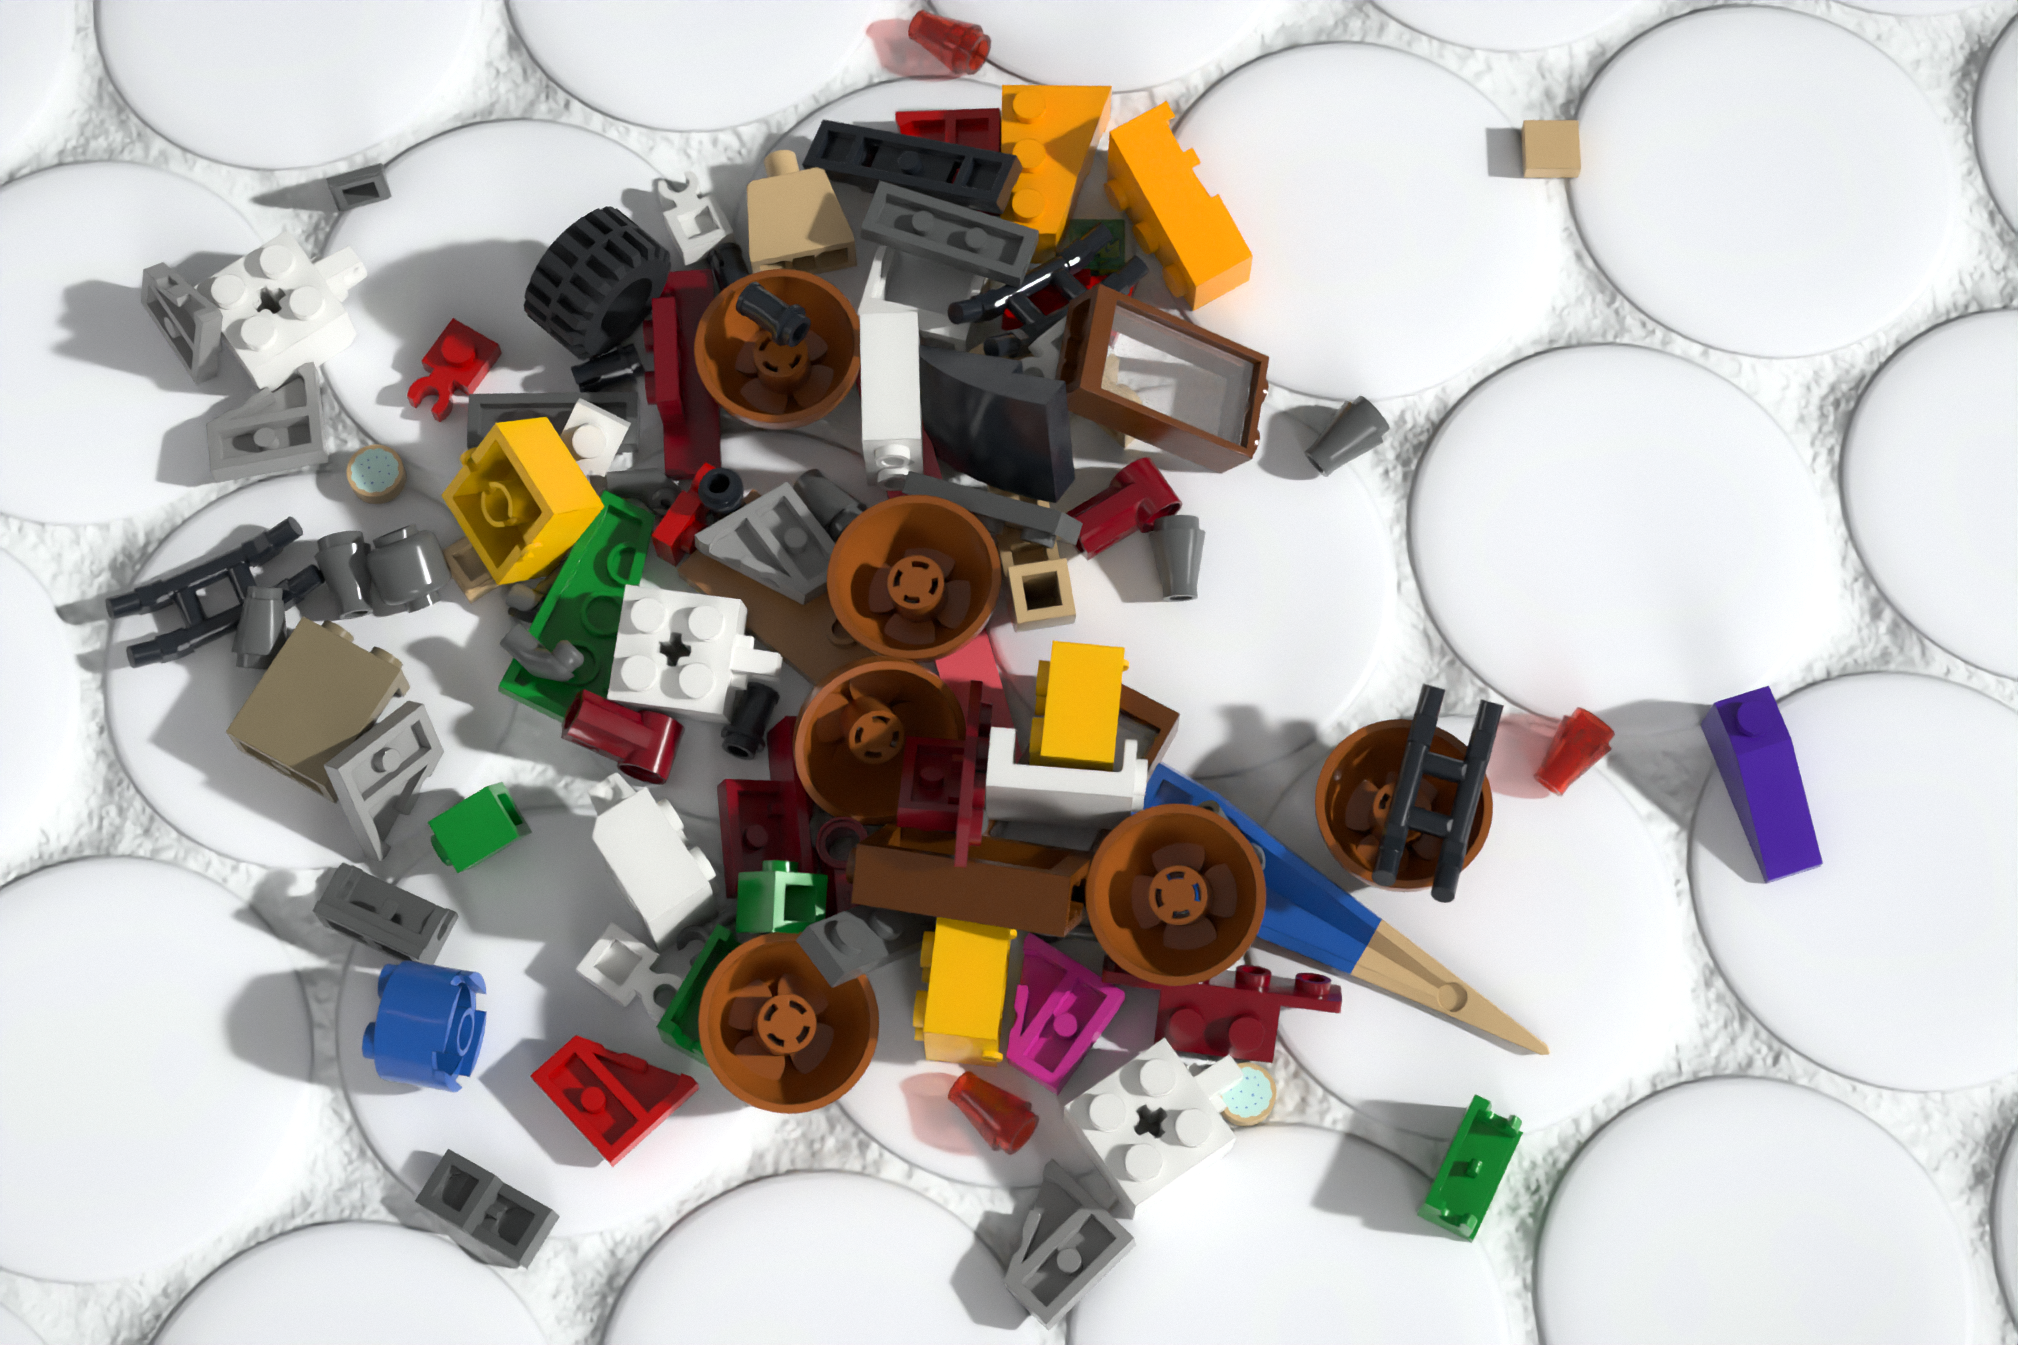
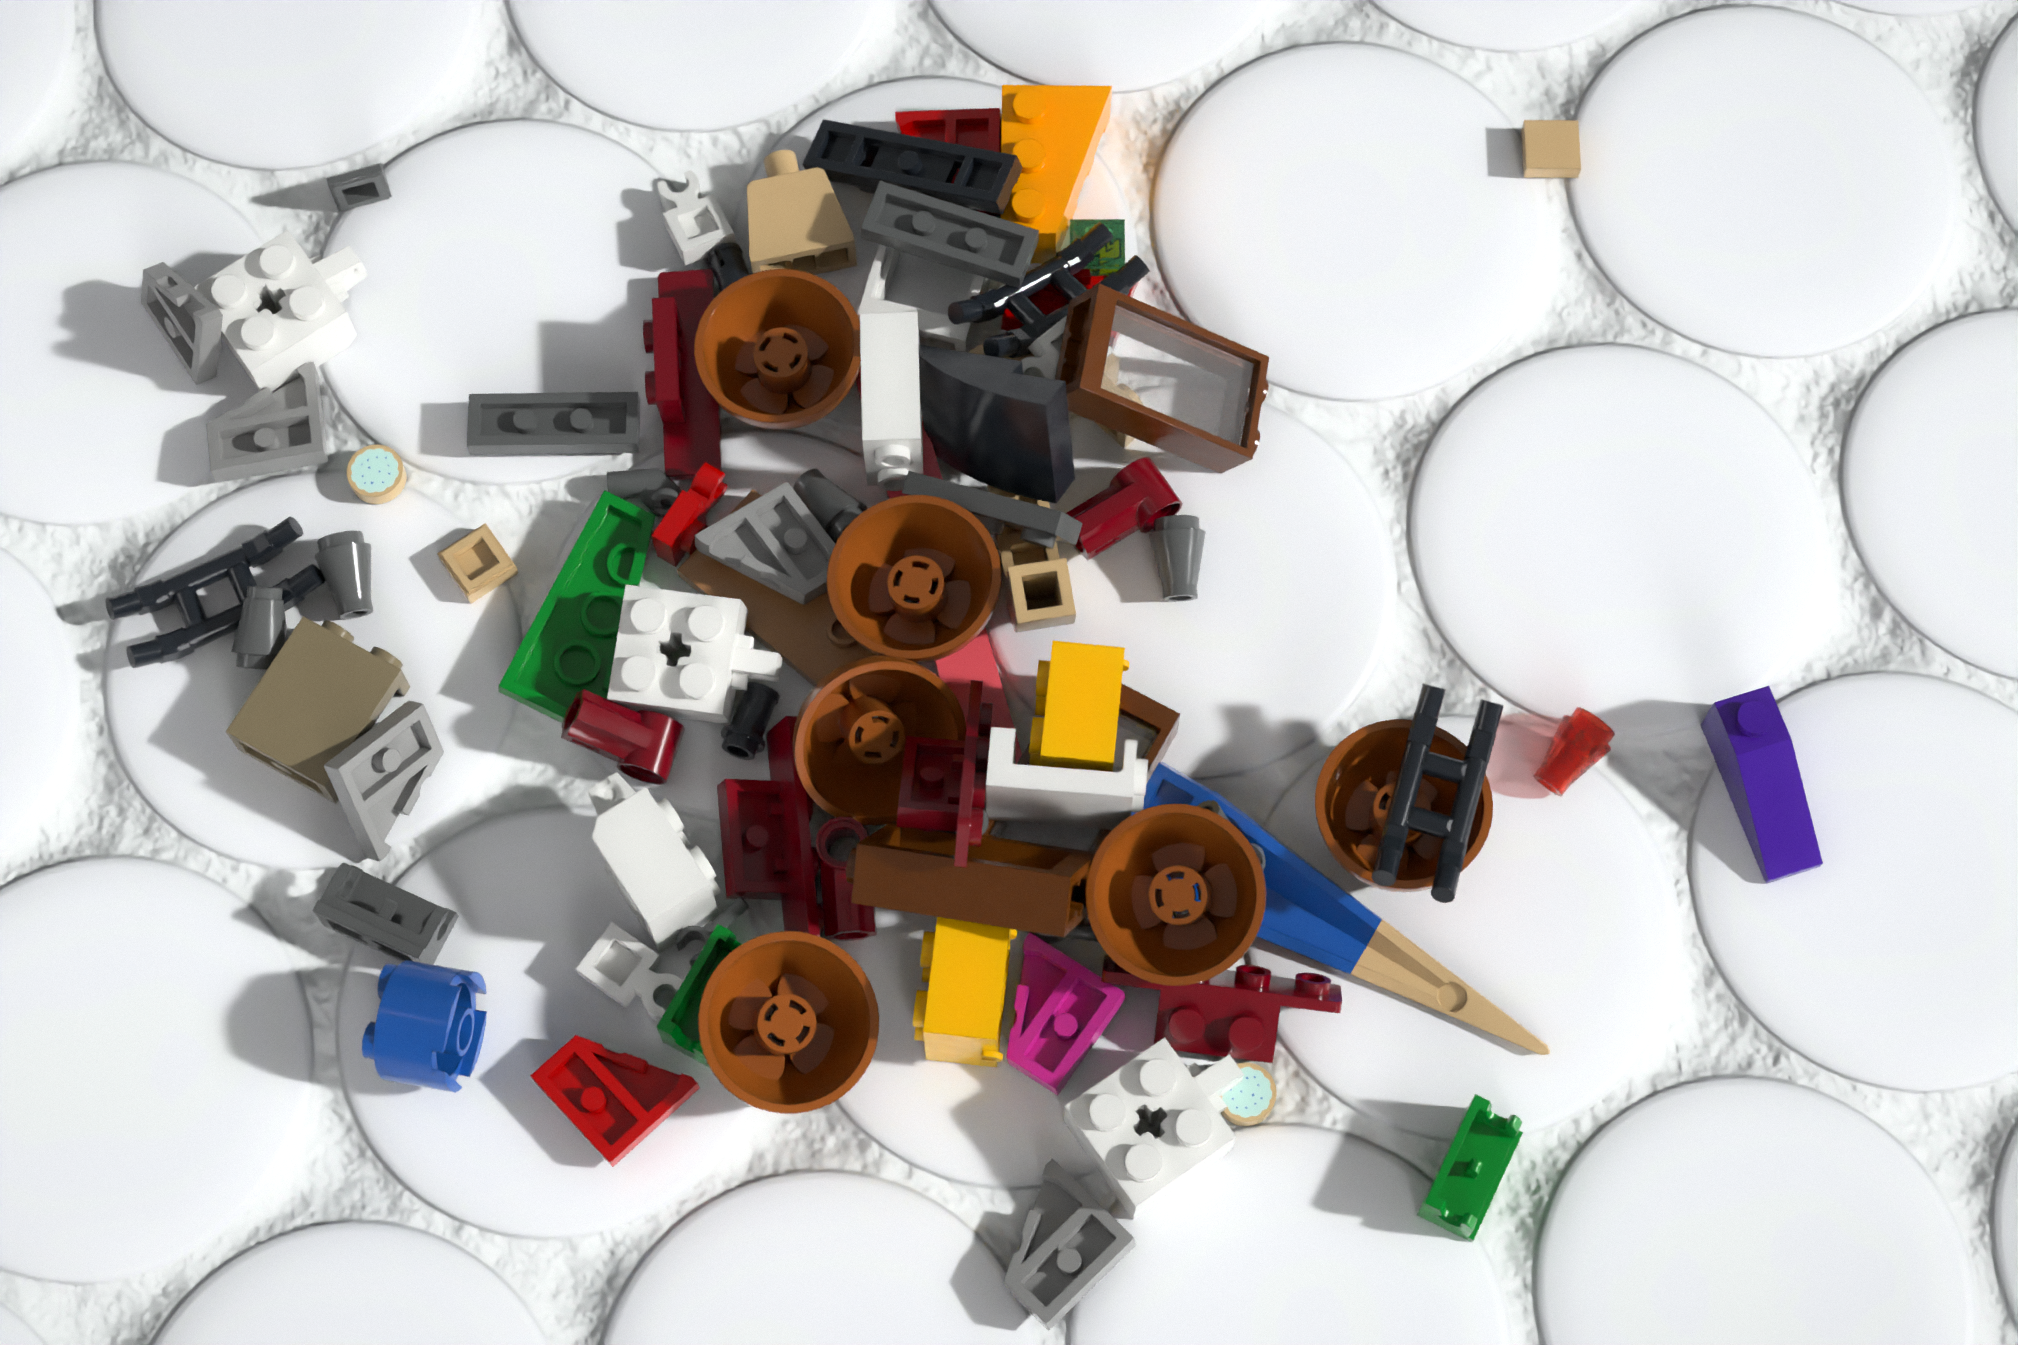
dark grey head [366,523,452,613] -> none
red plate [407,318,502,422] -> none
dark grey slope [415,1149,560,1269] -> none
green brick [428,782,532,873] -> none
yellow brick [441,417,605,585] -> none
dark grey arm [500,624,584,682] -> none
dark grey hand [506,557,568,623] -> none
black tyre [524,206,671,360] -> none
white plate [560,398,631,484] -> none
black pin [570,342,645,392] -> none
black pin [698,468,746,523] -> none
black pin [736,281,811,347] -> none
green brick [736,860,828,935] -> none
dark grey plate [796,905,937,988] -> none
clear red cone [908,9,991,75] -> none
clear red cone [948,1070,1039,1155] -> none
light orange wedge [1103,101,1253,311] -> none
dark grey cone [1304,396,1390,477] -> none

